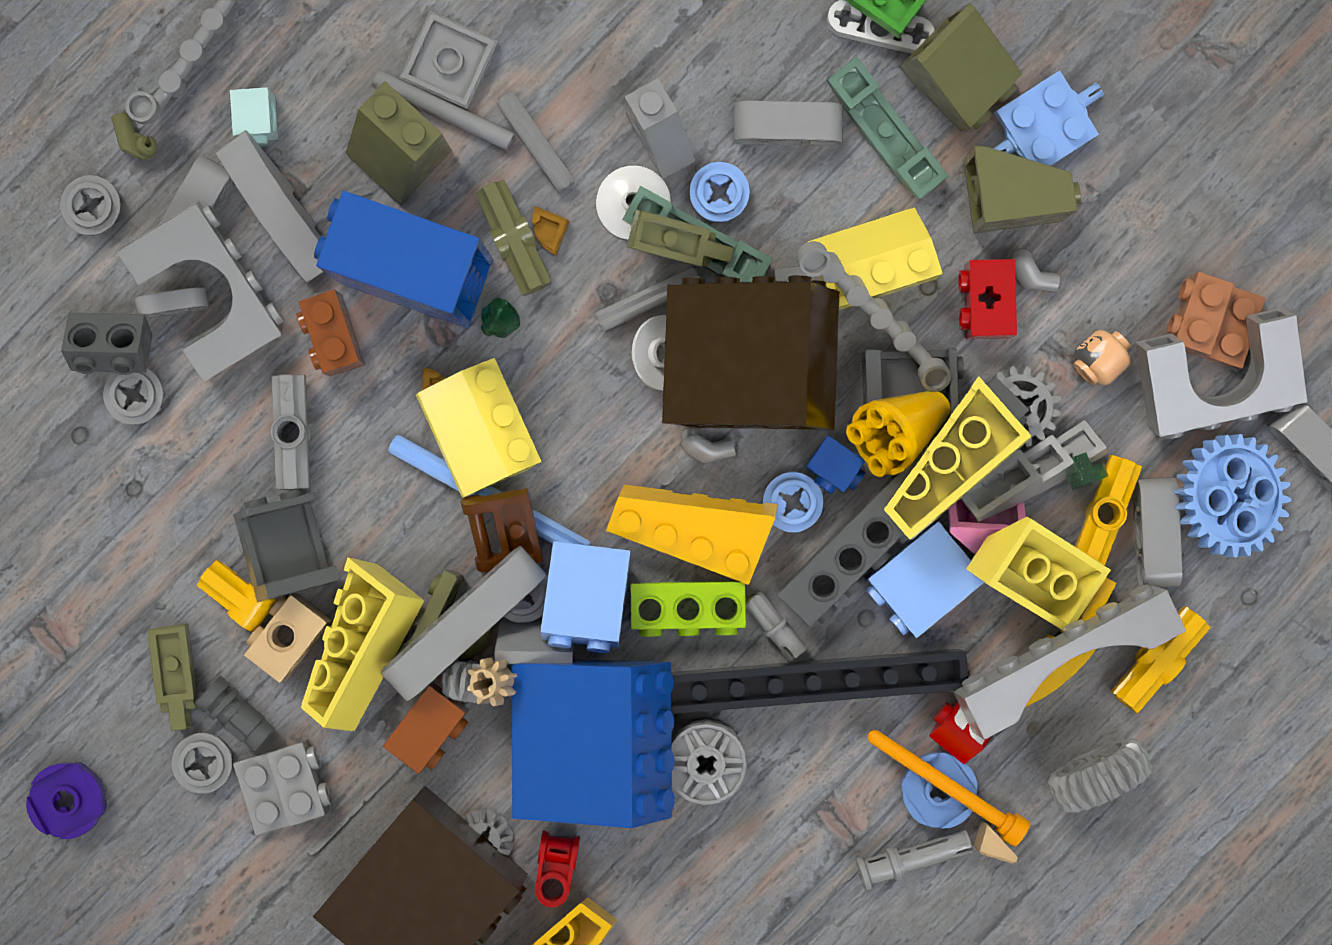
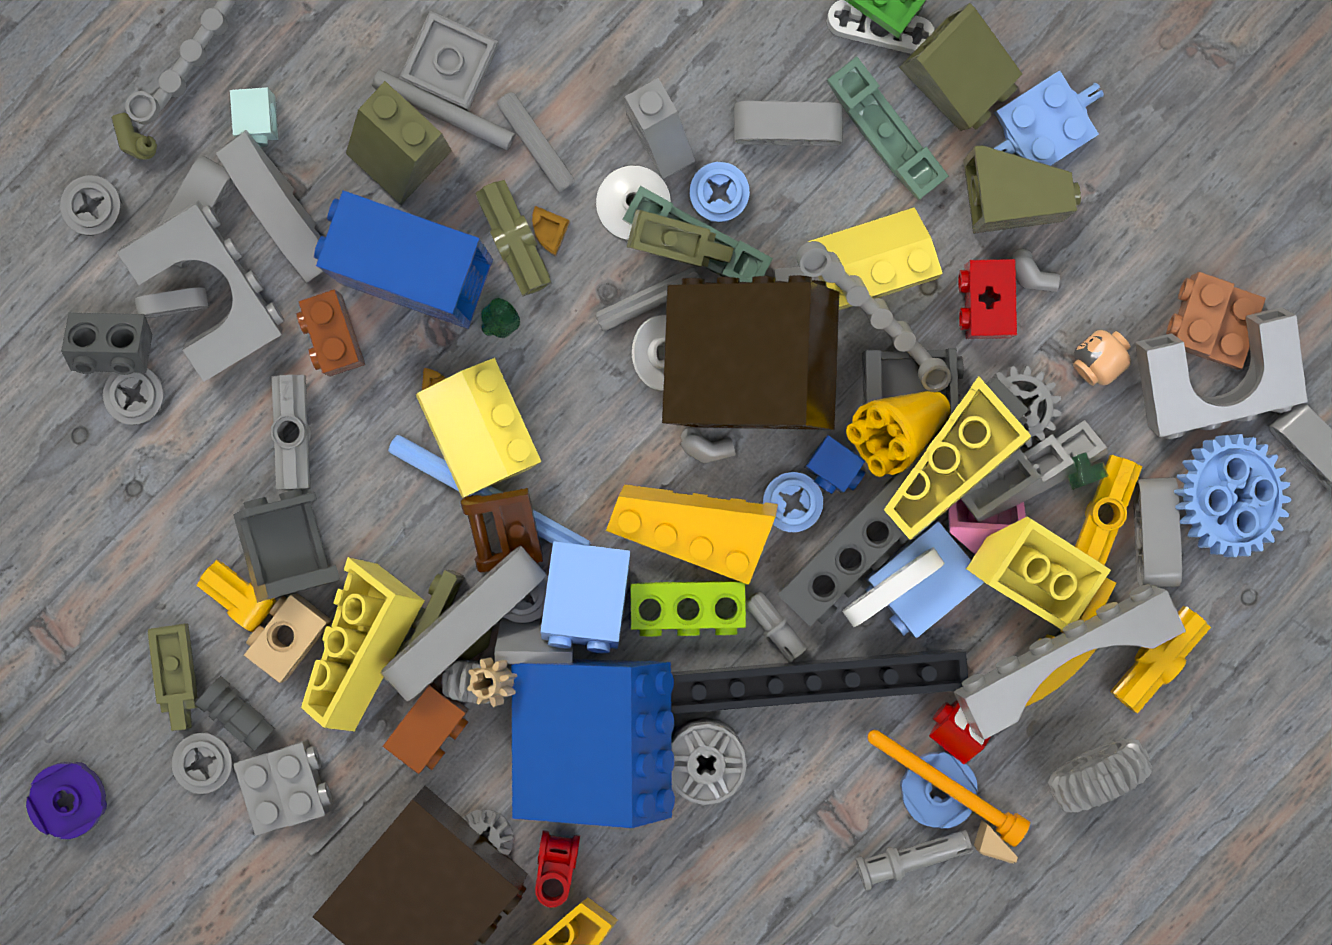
none -> white beam [842,547,945,627]

